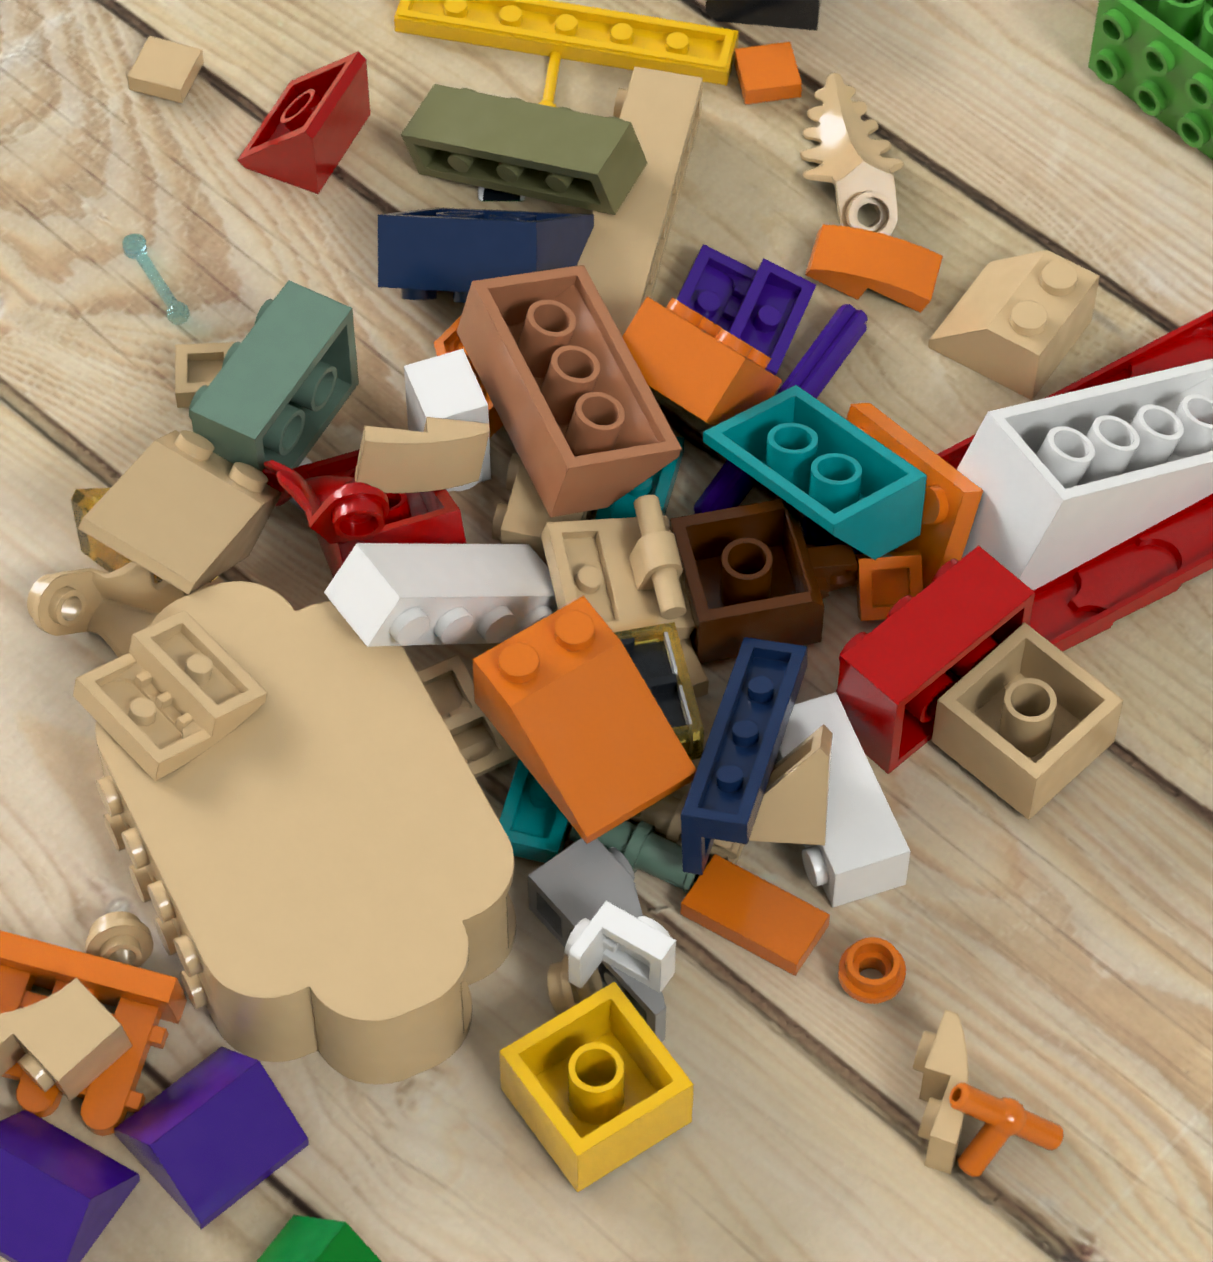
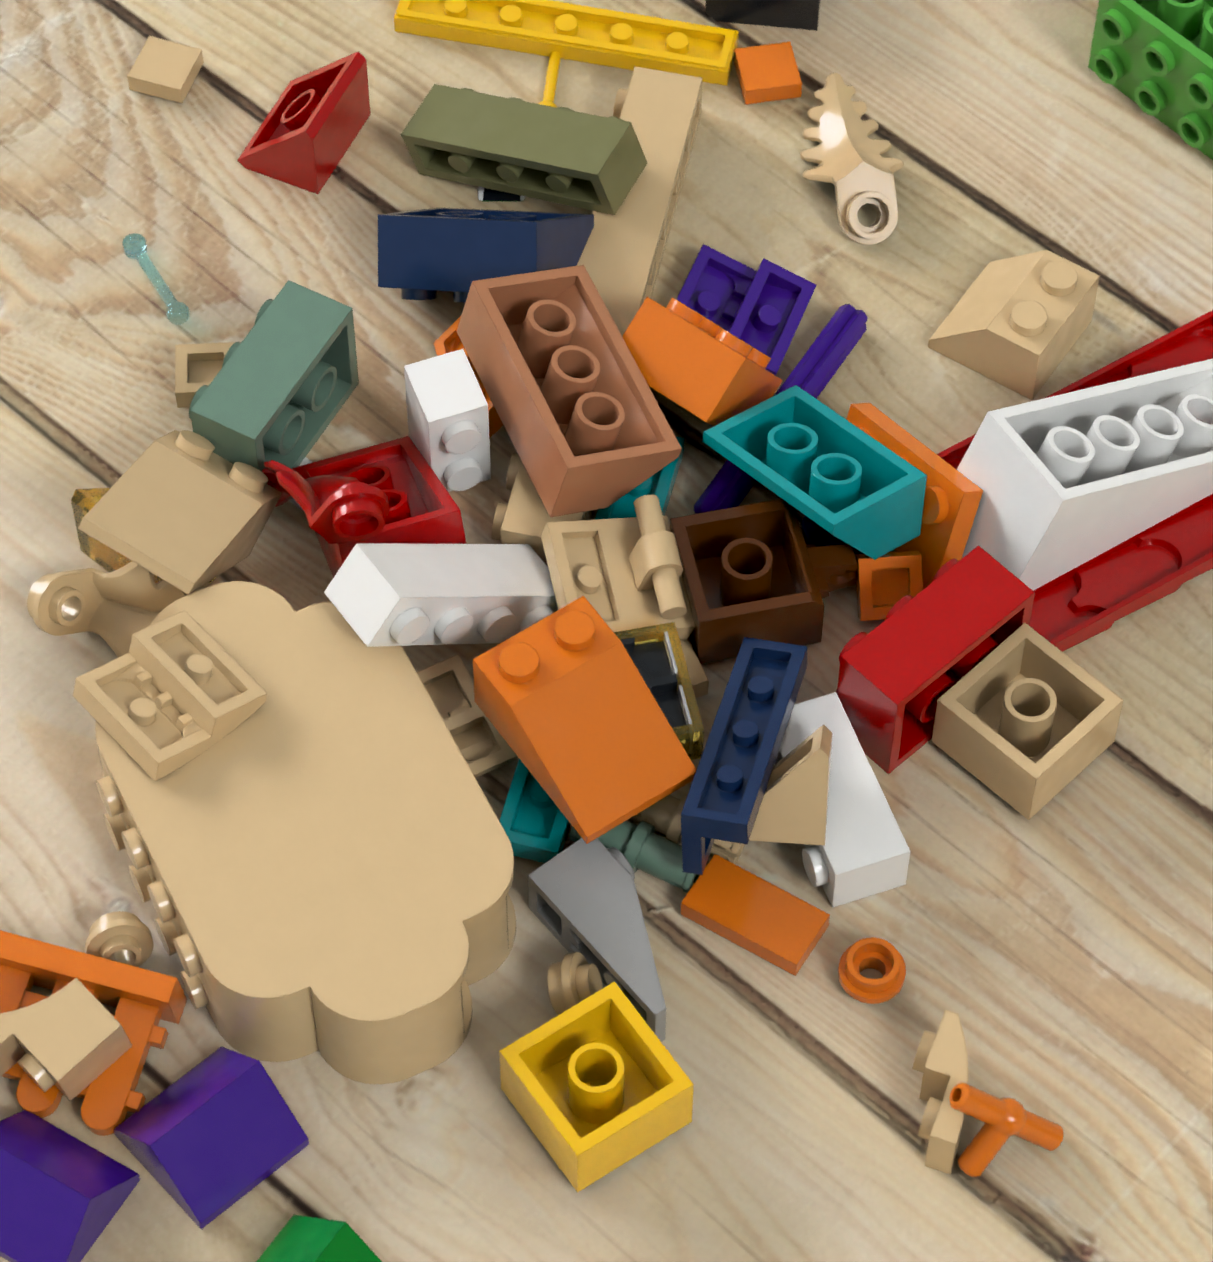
tan slope [355,417,490,493] -> none
white bracket [564,901,676,993] -> none
orange slope [805,224,943,313] -> none

